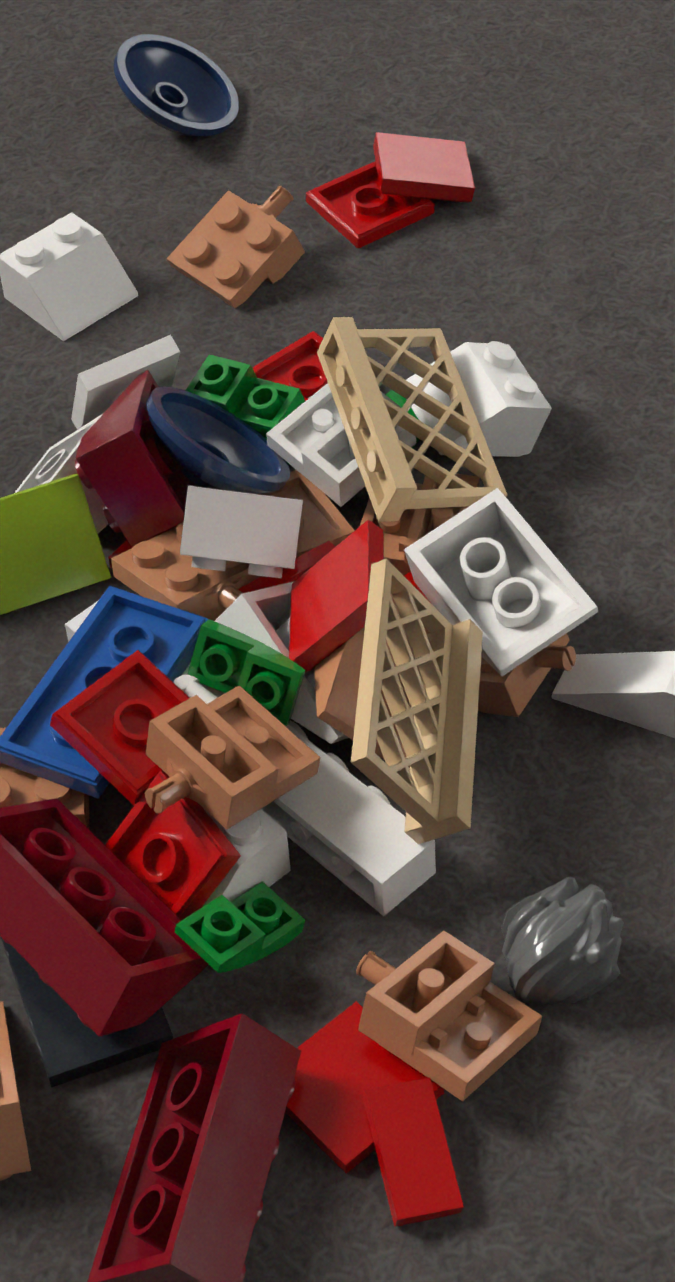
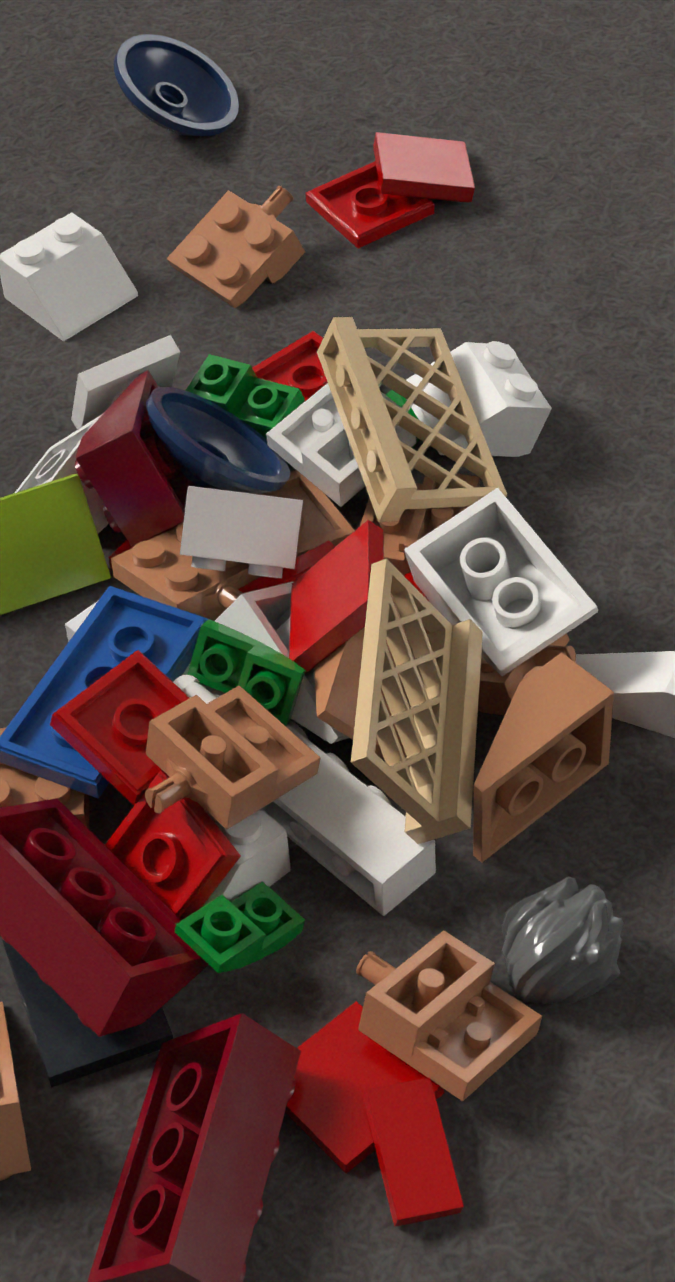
none -> nougat slope [473,652,614,862]

